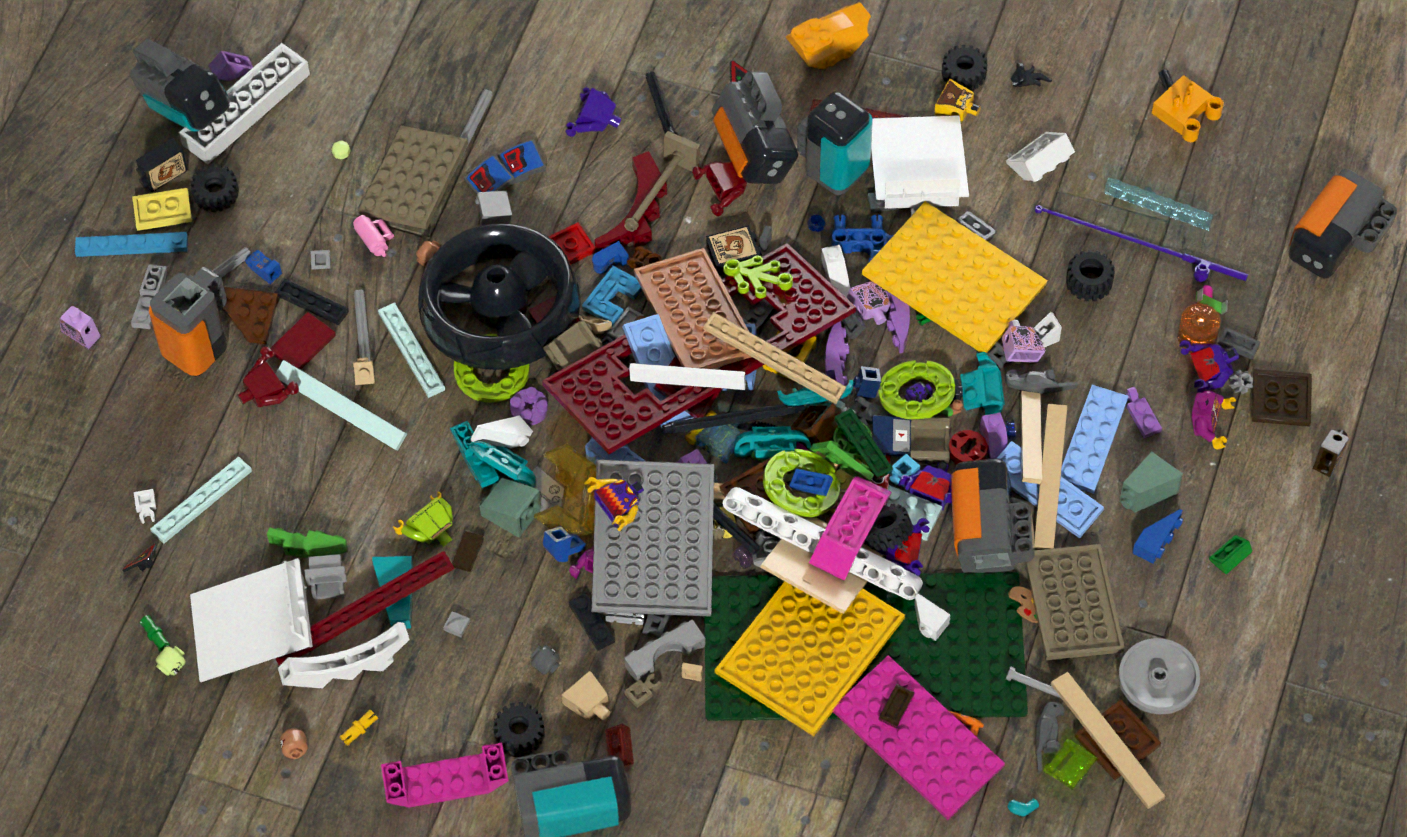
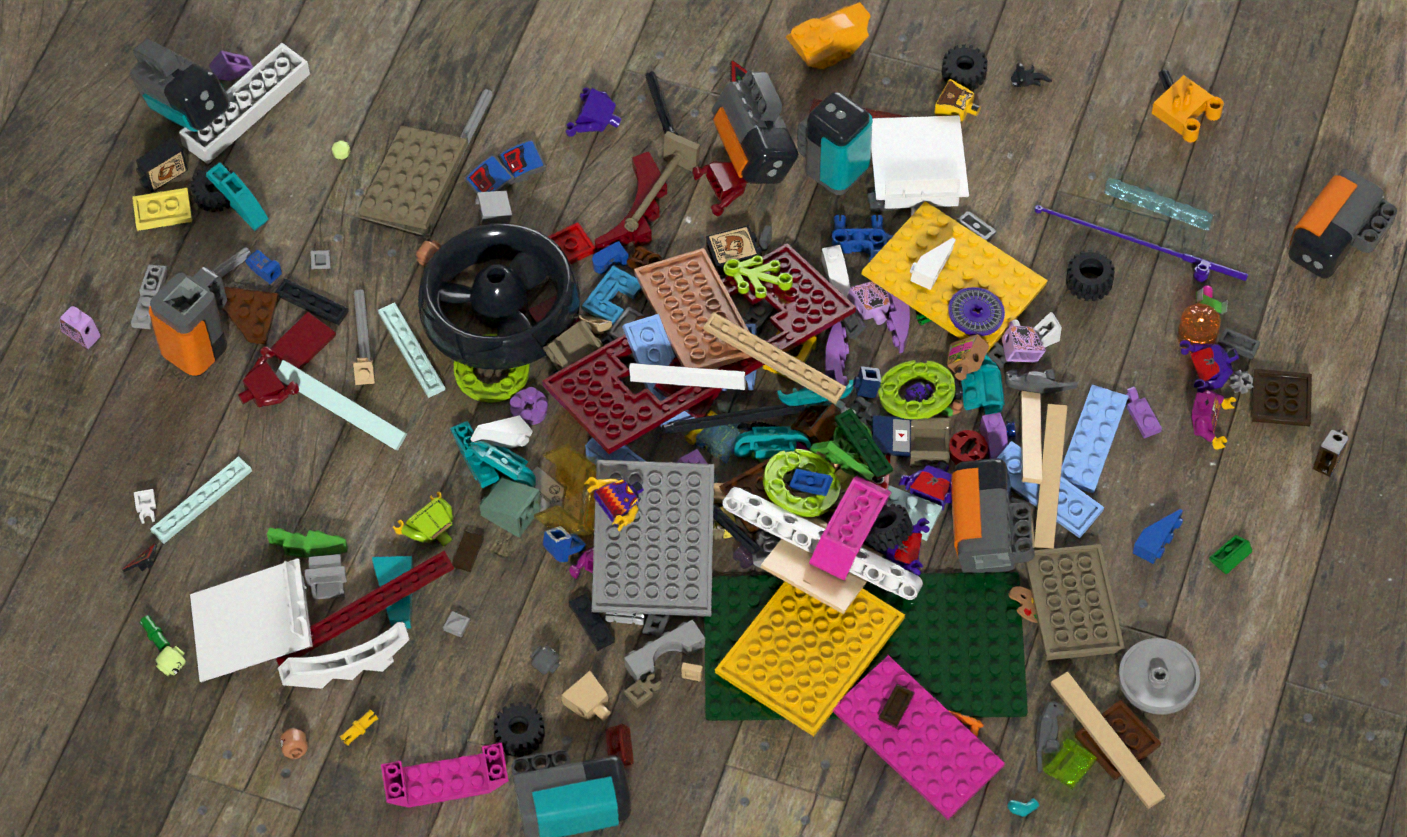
dark azure plate [75,232,188,257] -> none
bright pink piece [353,215,394,257] -> none
clear blue plate [807,215,826,232] -> none
medium azure brick [889,454,920,487] -> none
white slope [915,594,950,641] -> none
white slope [1006,132,1075,182] -> none
light grey bar [1006,667,1062,699] -> none
sand green slope [1119,452,1183,512] -> none
none -> teal slope [206,163,269,231]
none -> white slope [910,238,956,290]
none -> medium nougat torso [947,334,989,380]
none -> piece [948,287,1005,336]

